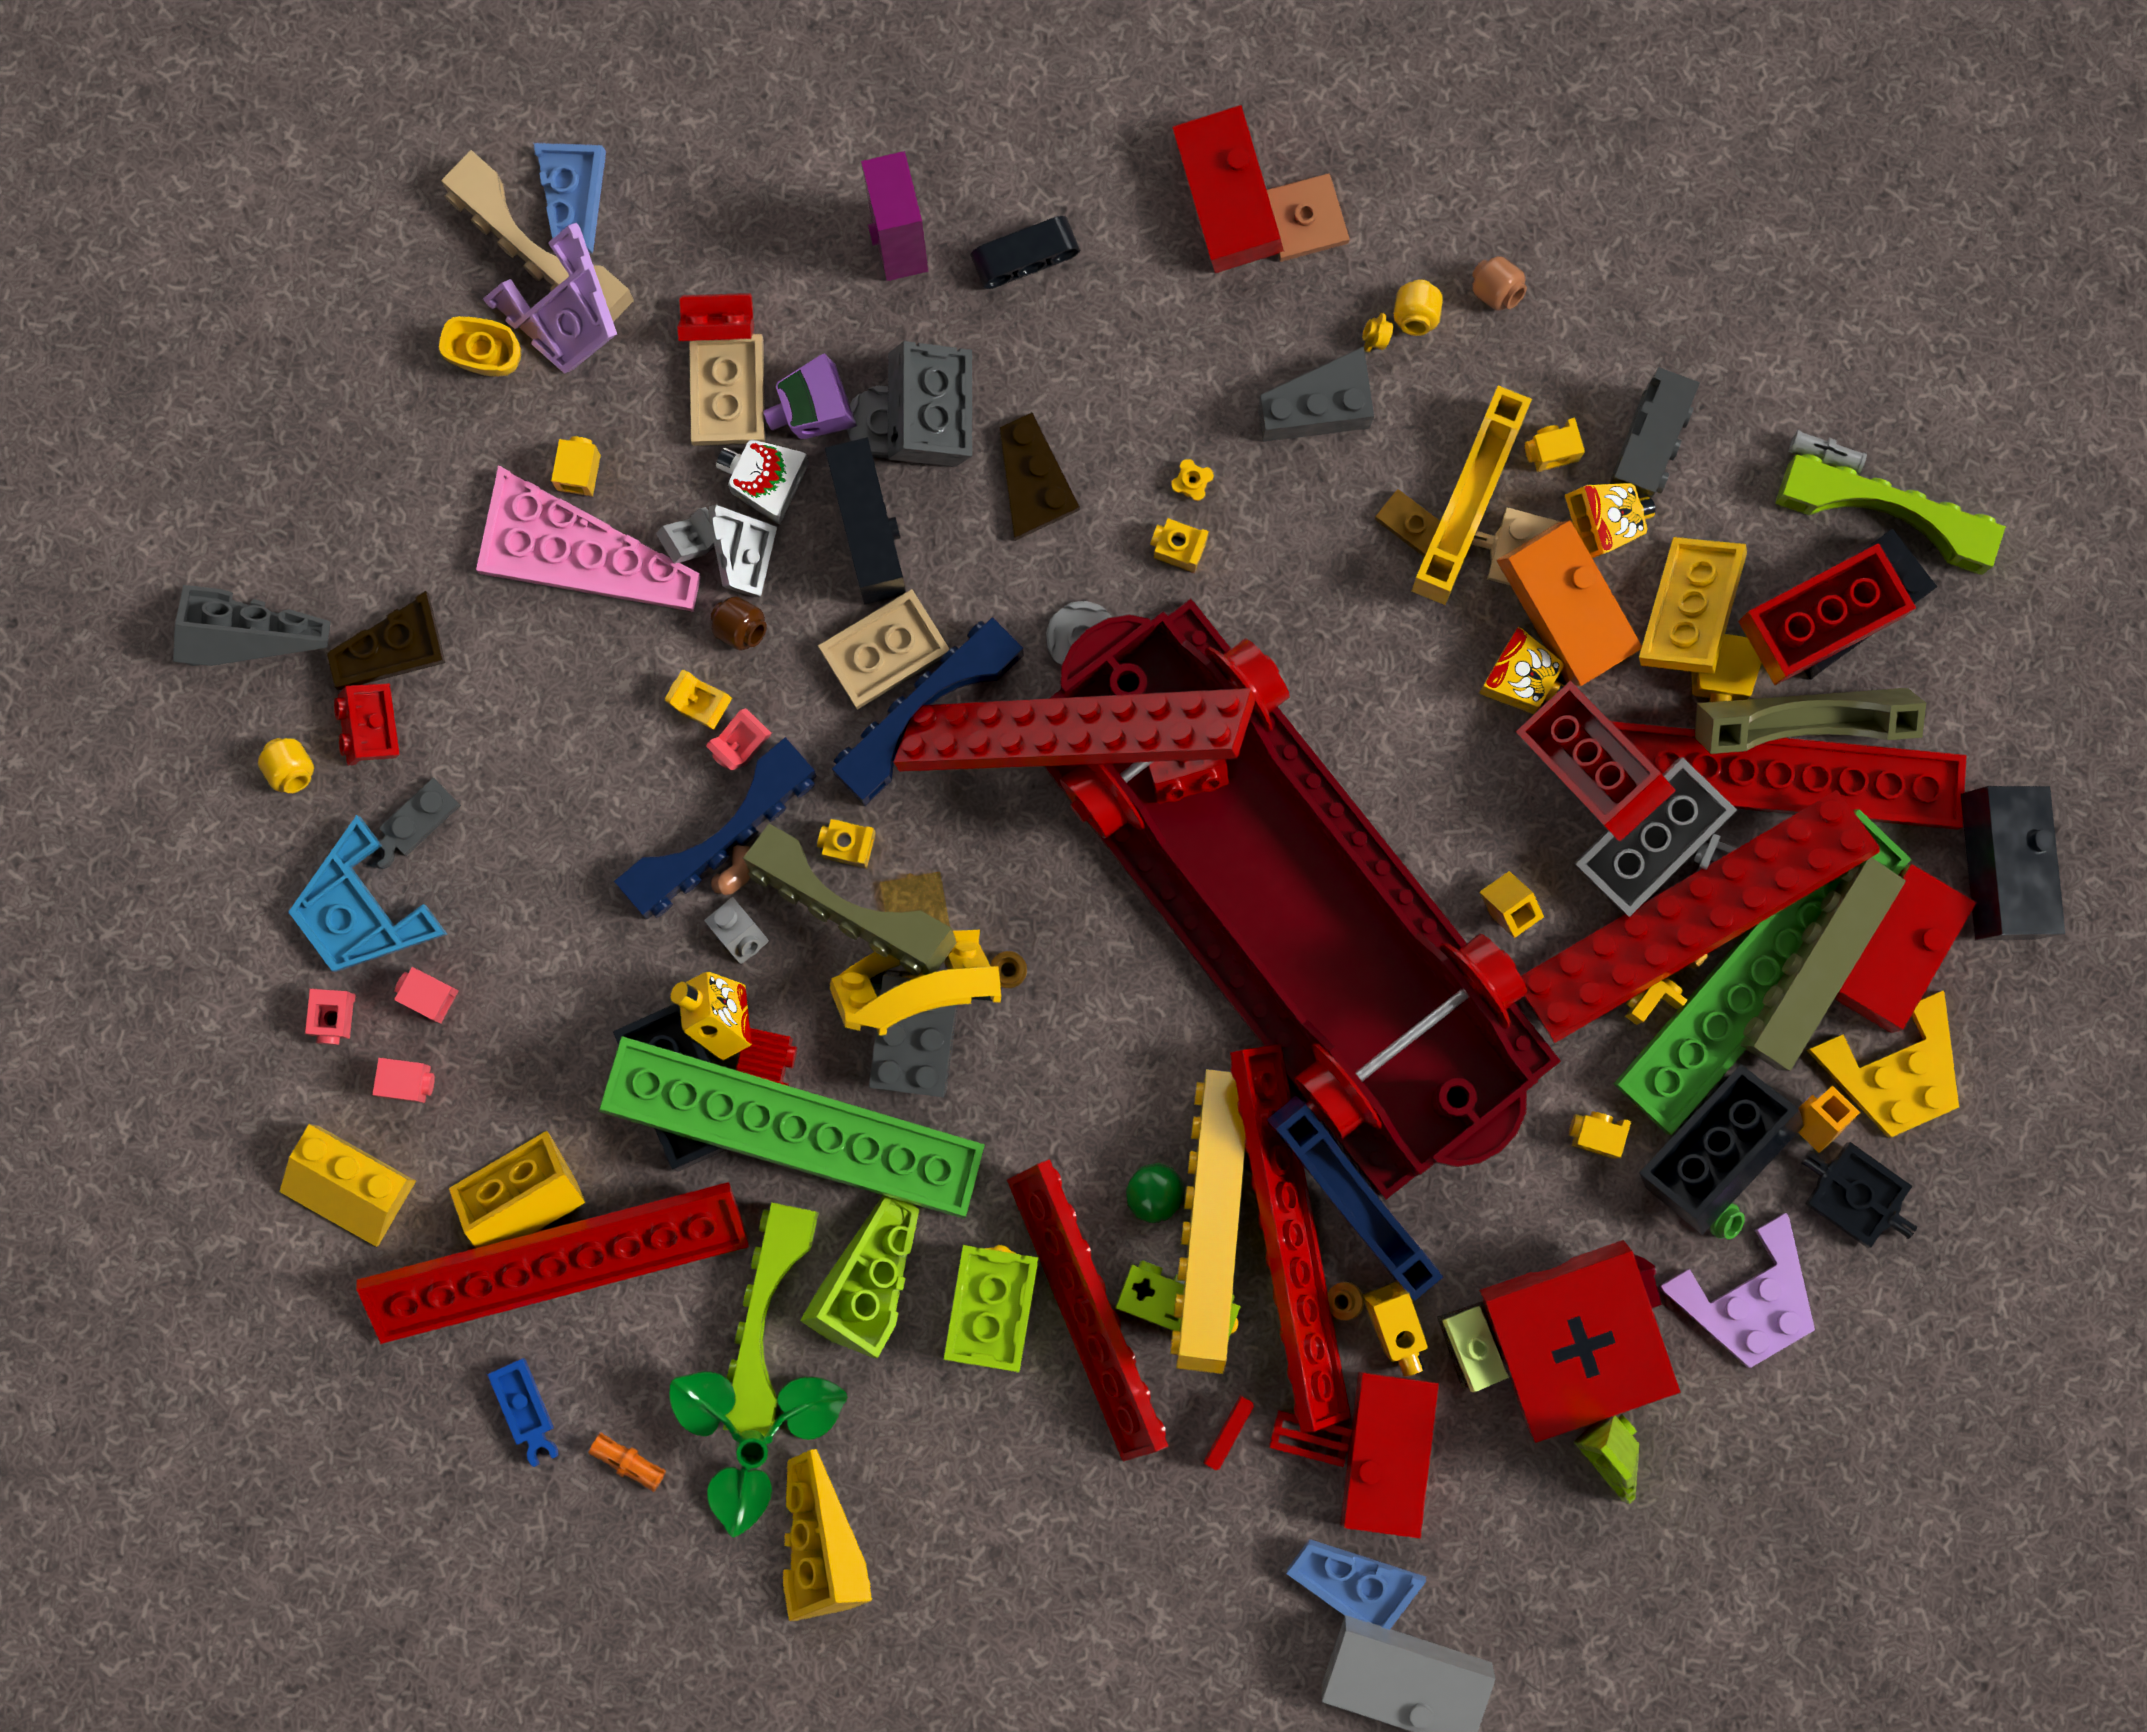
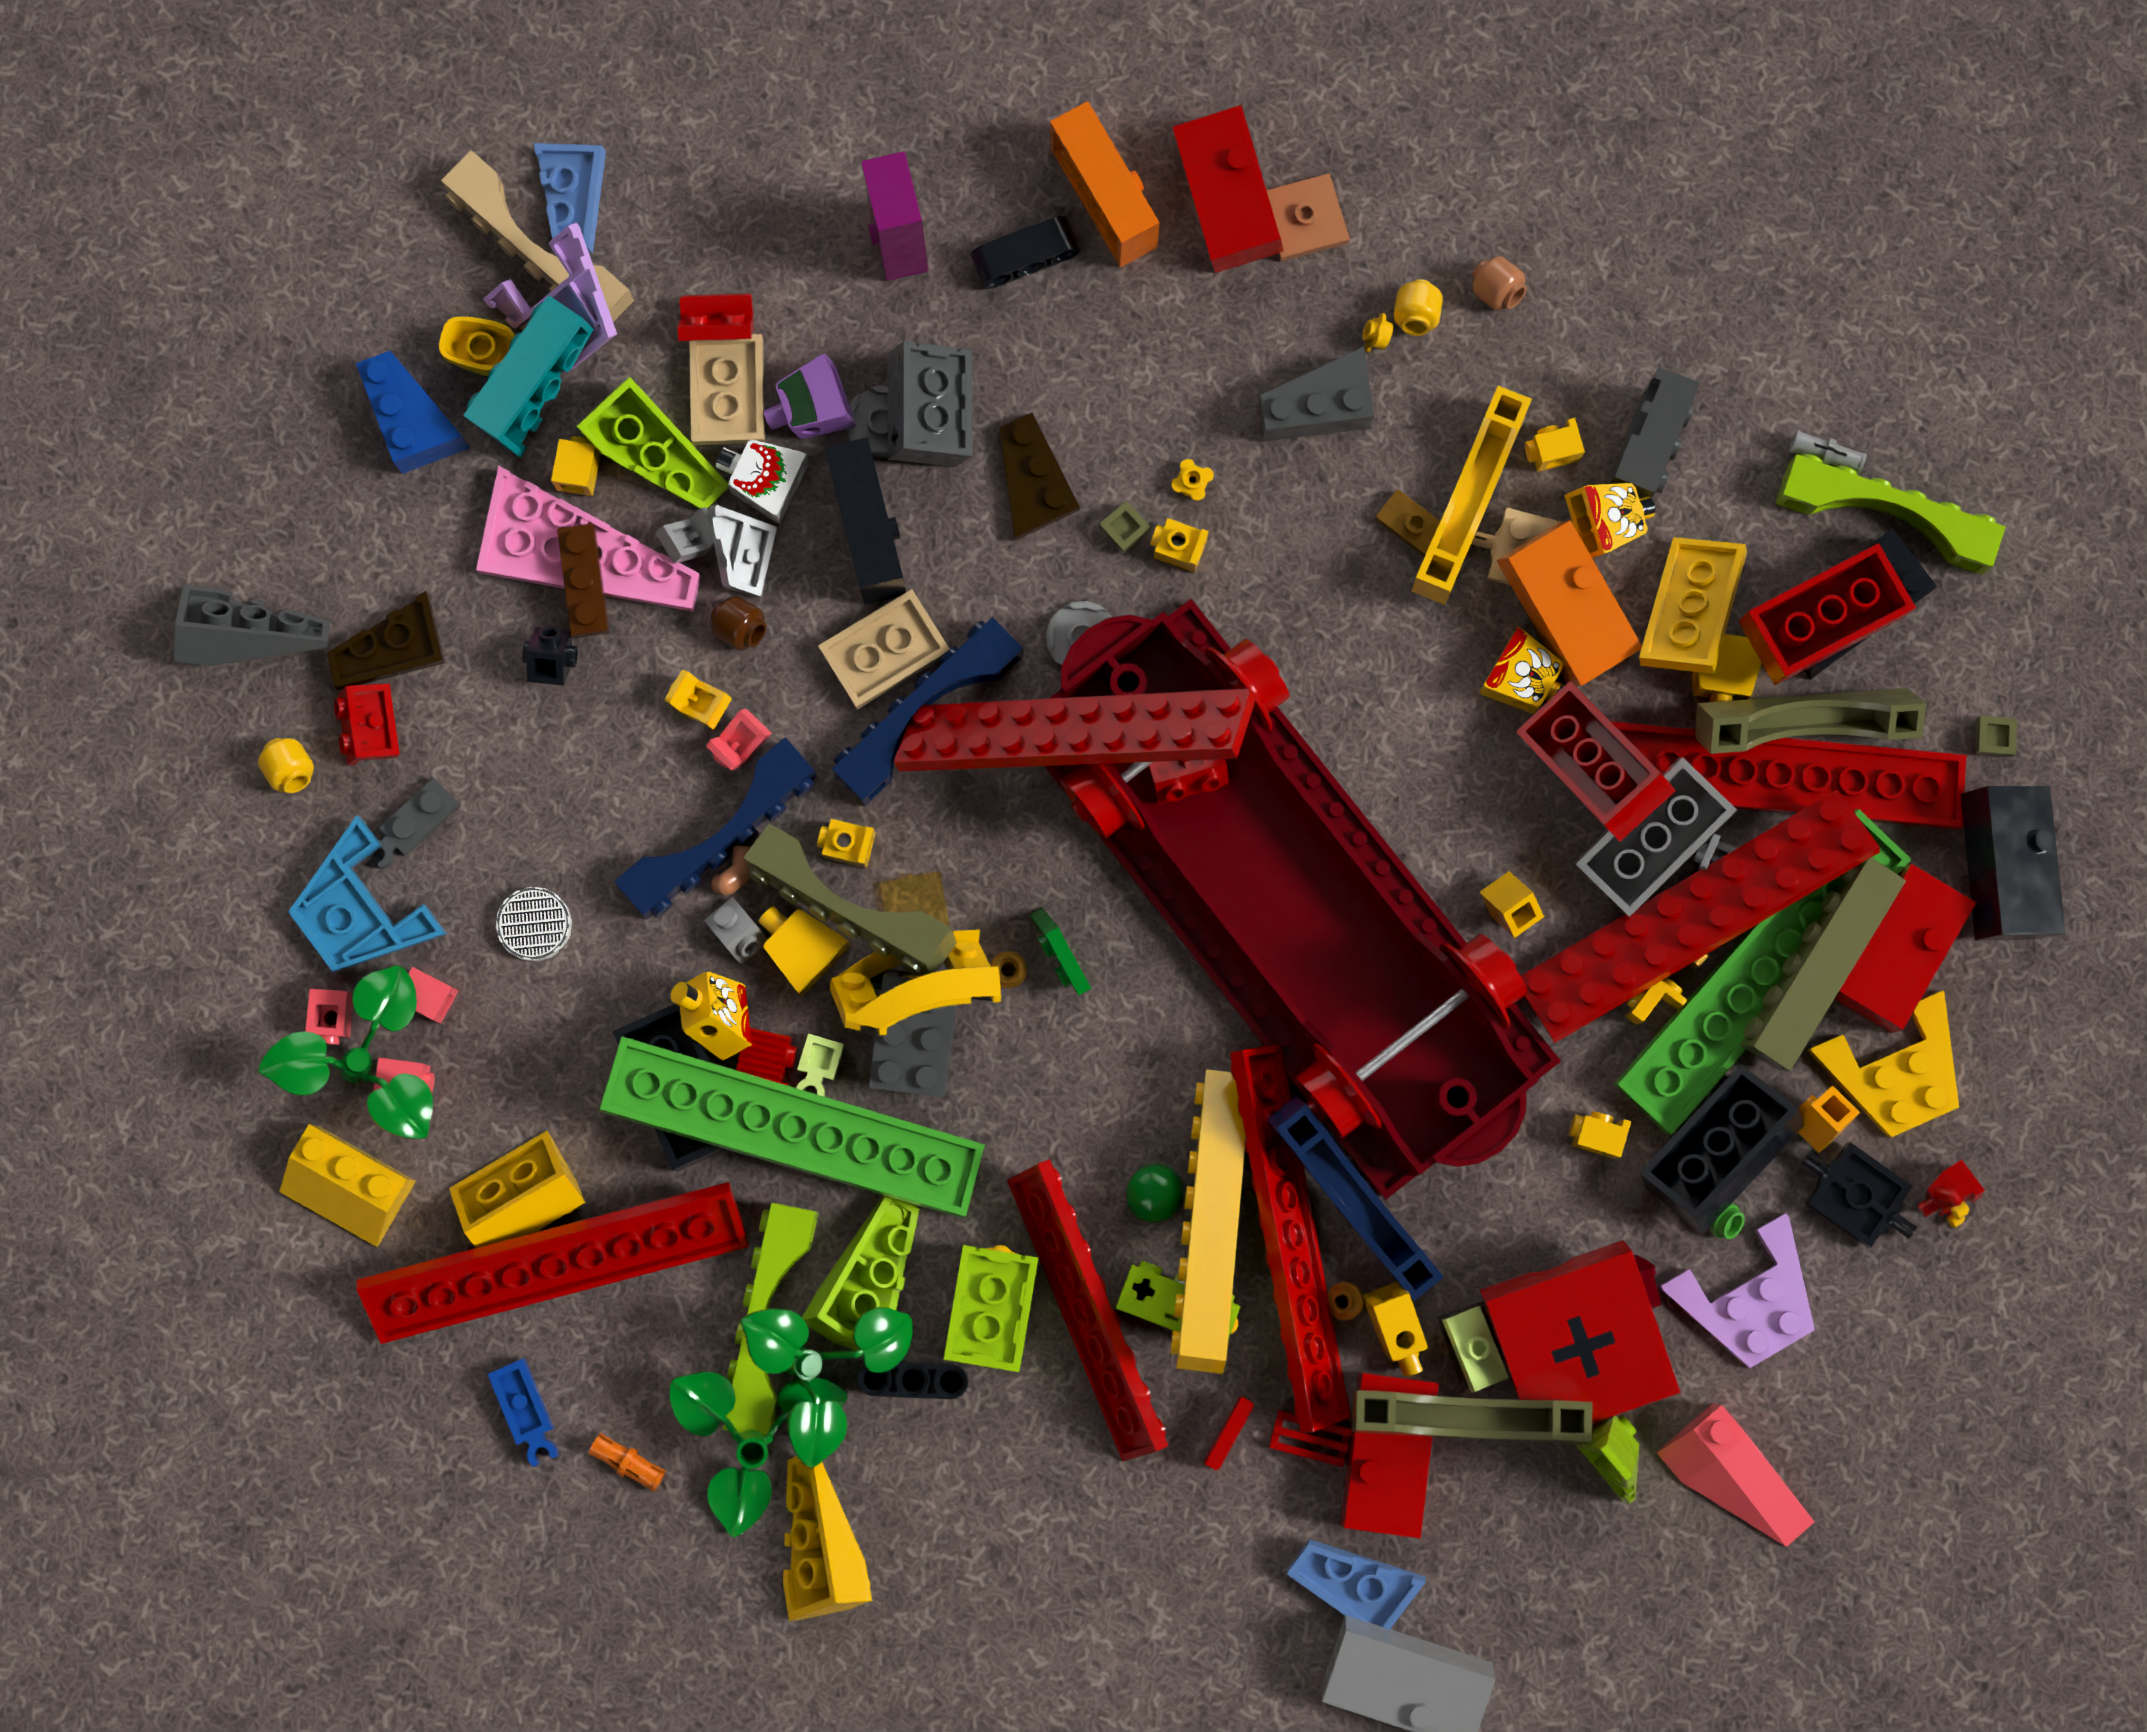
none -> green plant [258,965,433,1139]
none -> blue wedge [356,351,470,474]
none -> teal wedge [463,295,594,458]
none -> tile [496,887,572,962]
none -> black brick [522,627,578,686]
none -> reddish brown plate [557,524,610,639]
none -> lime wedge [576,377,729,508]
none -> green plant [740,1307,913,1468]
none -> yellow torso [758,906,851,997]
none -> yellowish green plate [796,1033,845,1097]
none -> black beam [857,1362,969,1399]
none -> green wing [1029,907,1092,996]
none -> orange brick [1050,101,1160,268]
none -> olive plate [1099,501,1151,554]
none -> olive arch [1352,1390,1592,1444]
none -> coral wedge [1656,1403,1814,1547]
none -> red piece [1916,1159,1985,1229]
none -> olive plate [1975,716,2017,757]

